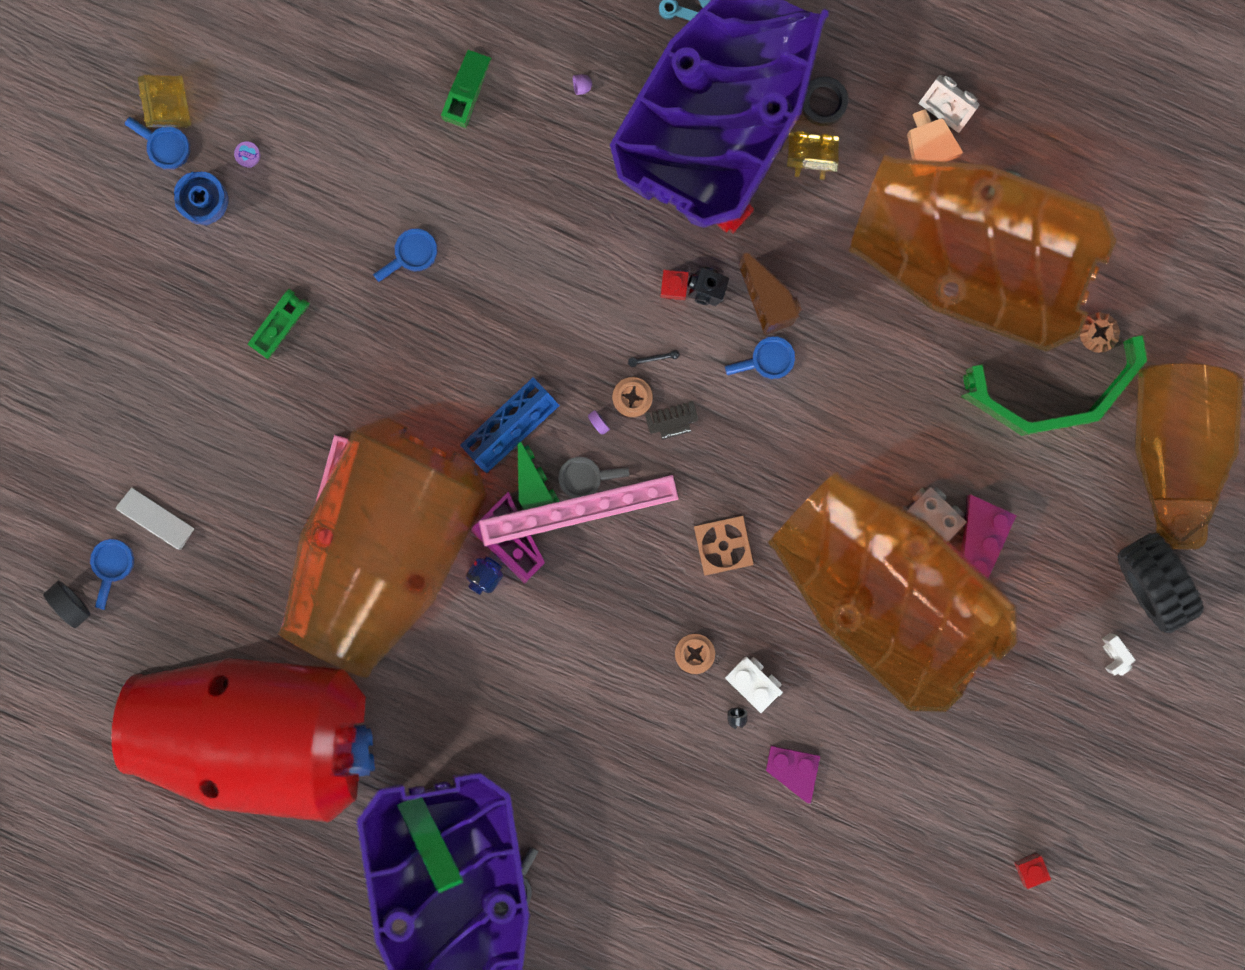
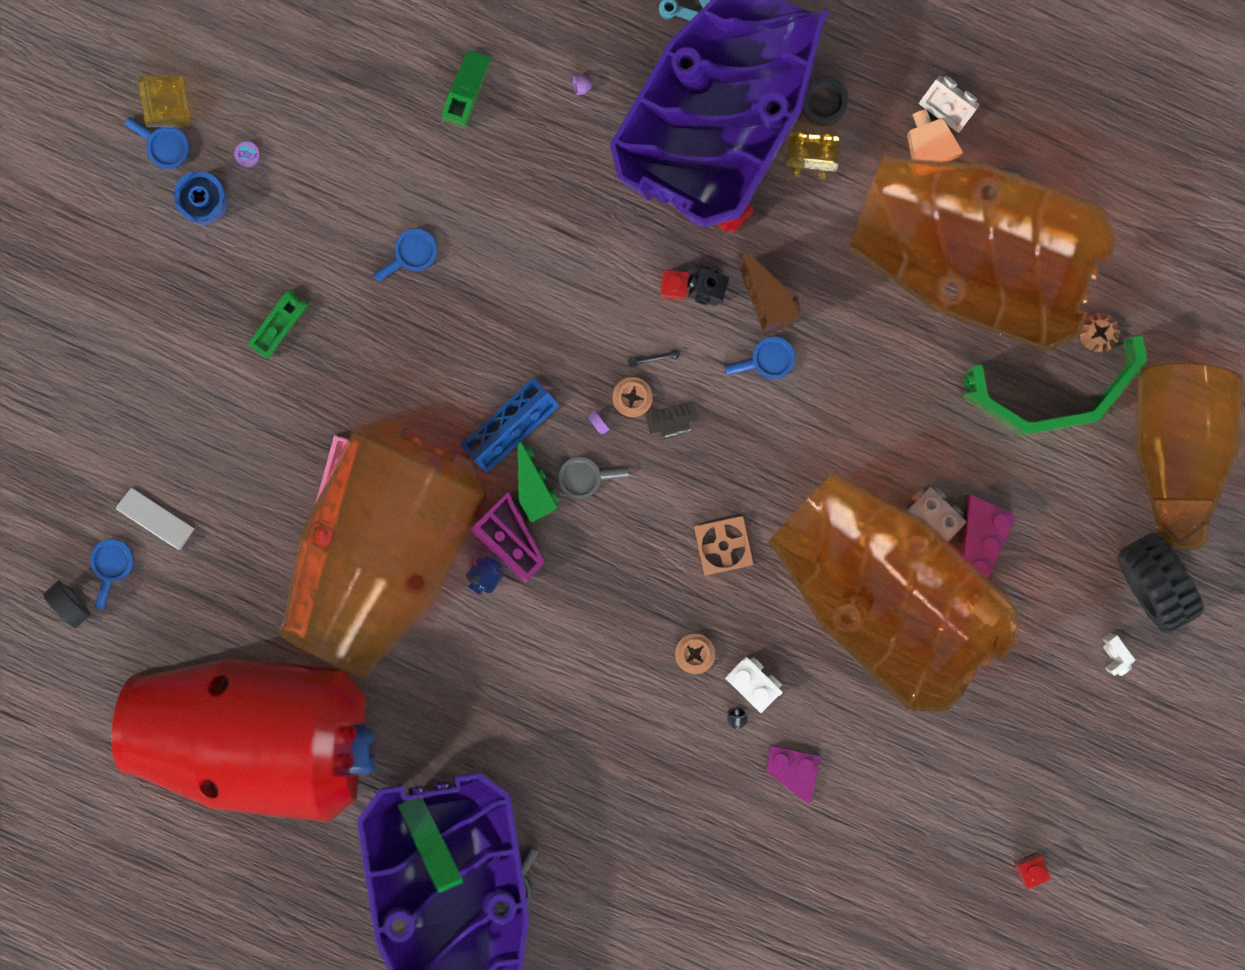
bright pink tile [478,475,679,546] -> none

